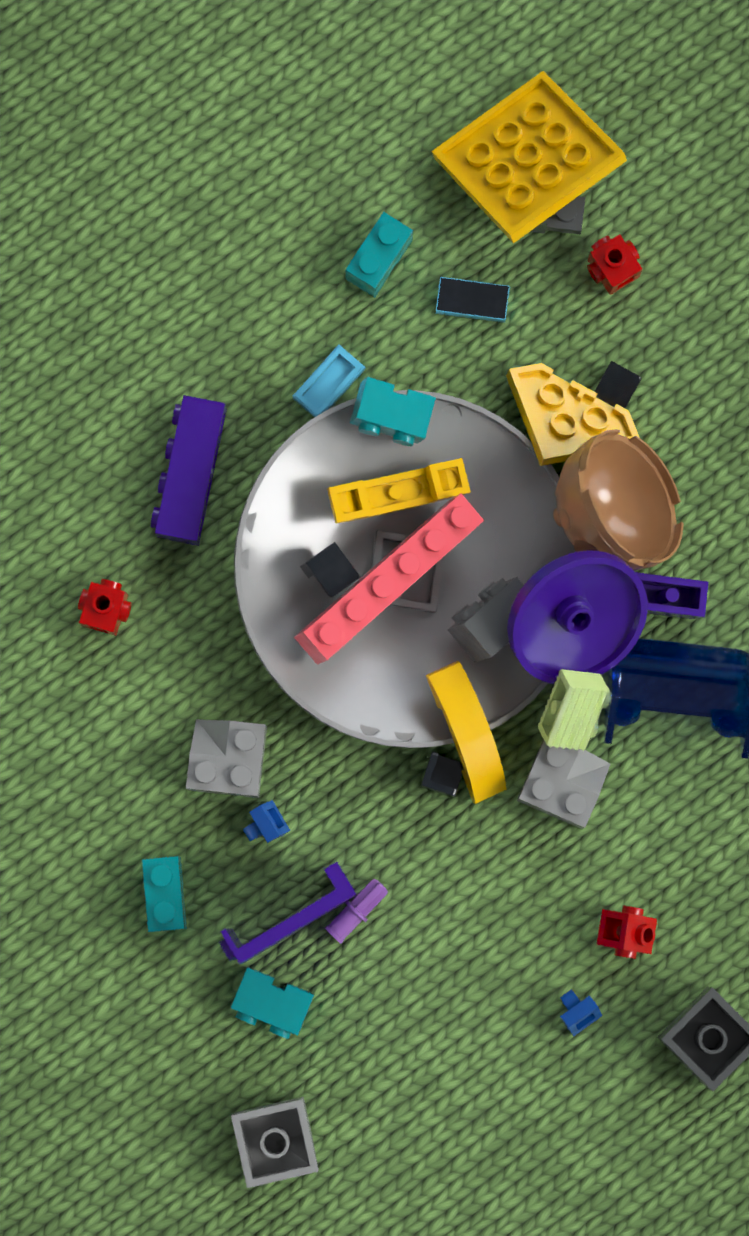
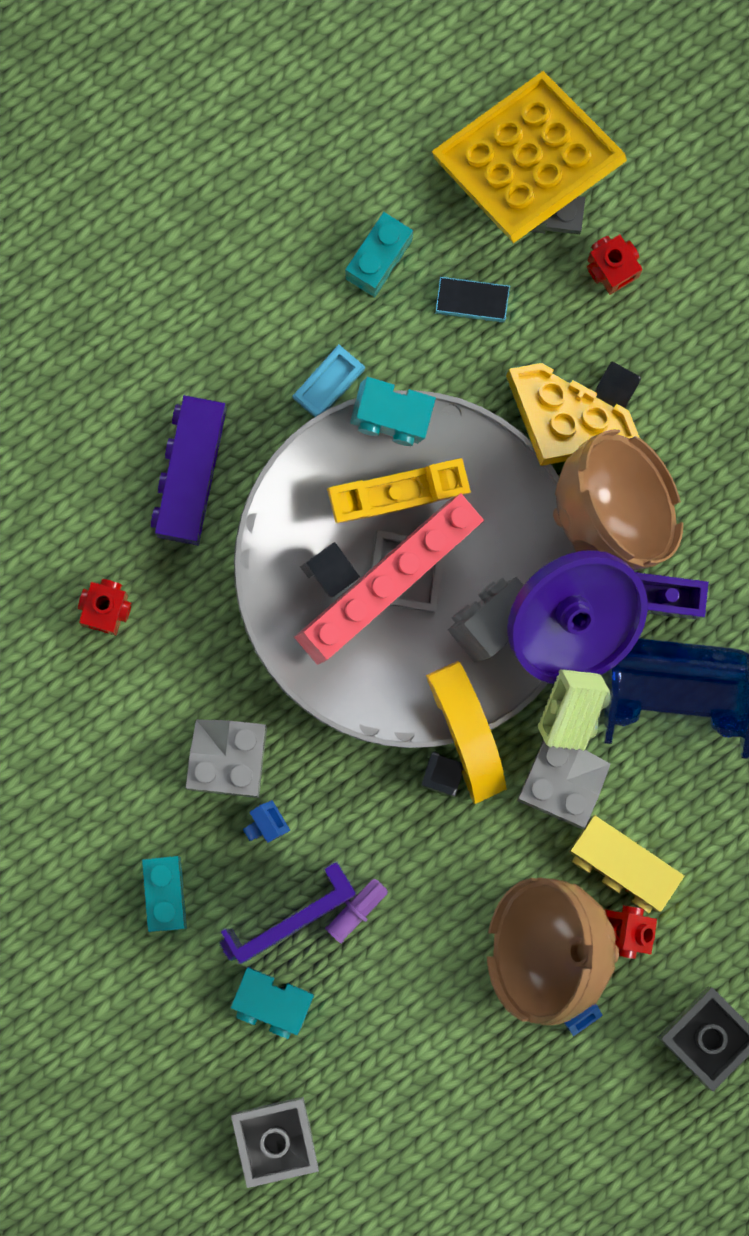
none -> medium nougat rock [487,878,619,1025]
none -> light yellow brick [568,815,685,914]

